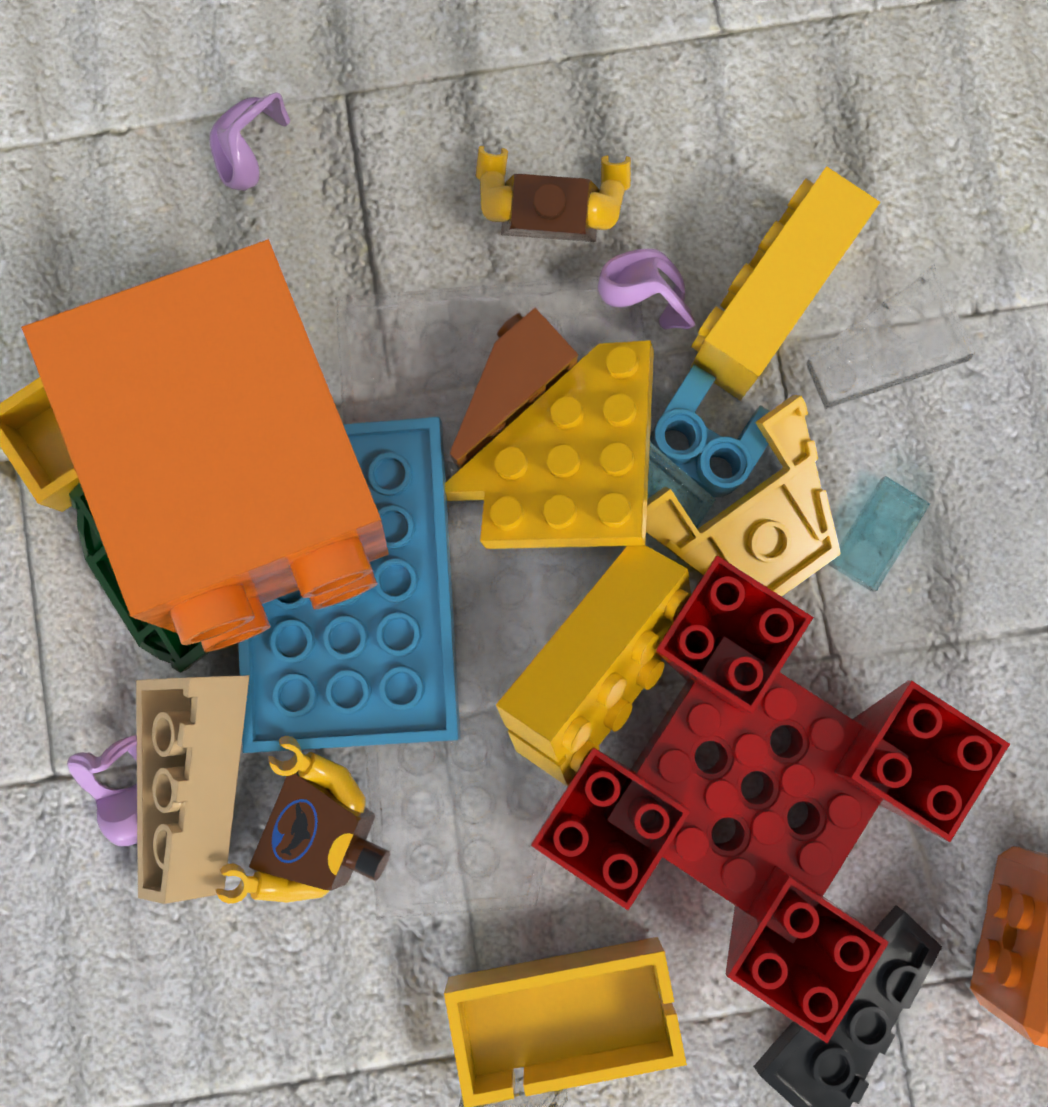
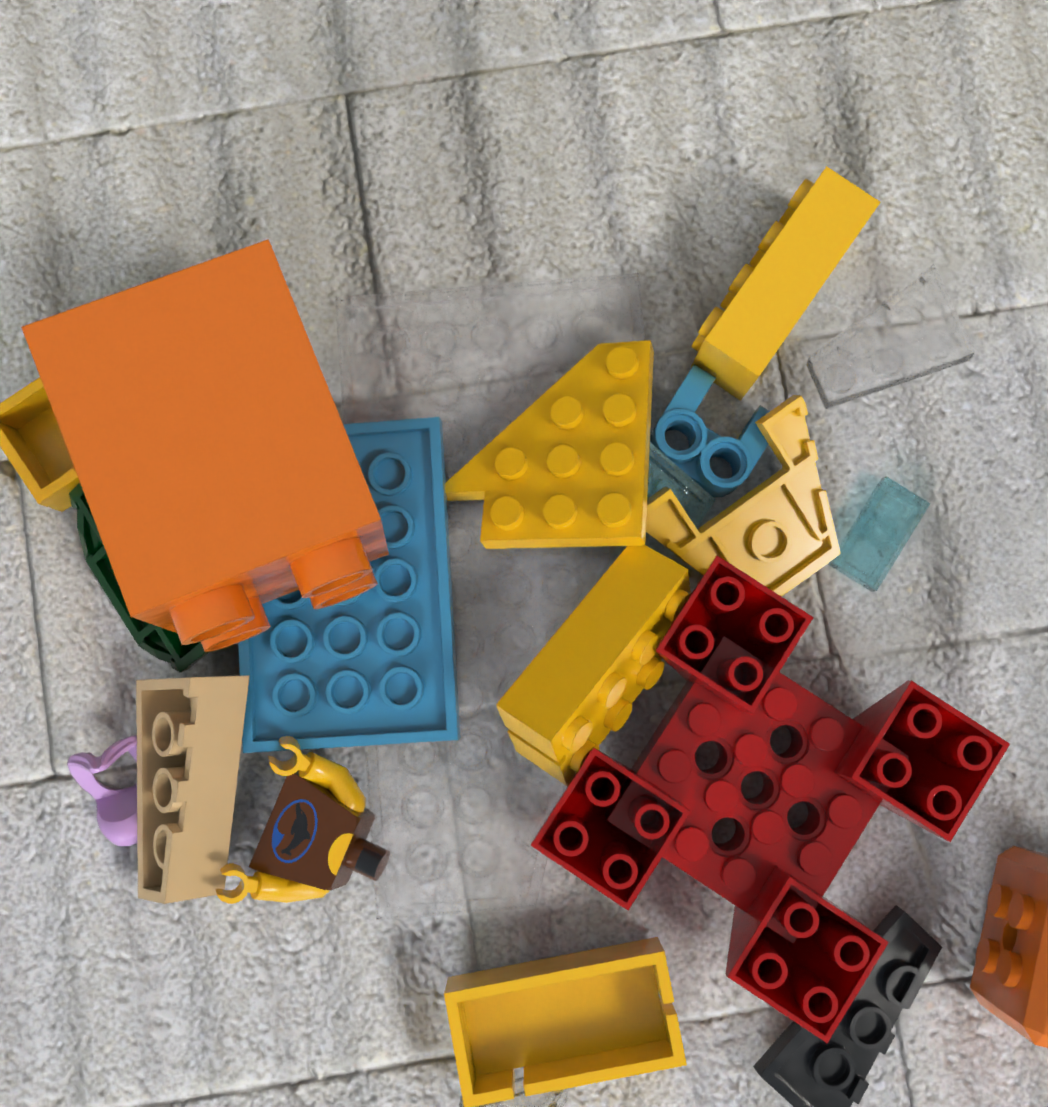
lavender piece [210,92,290,191] -> none
dark orange slope [450,307,578,469] -> none
torso [475,146,631,242] -> none
lavender piece [598,249,695,329] -> none

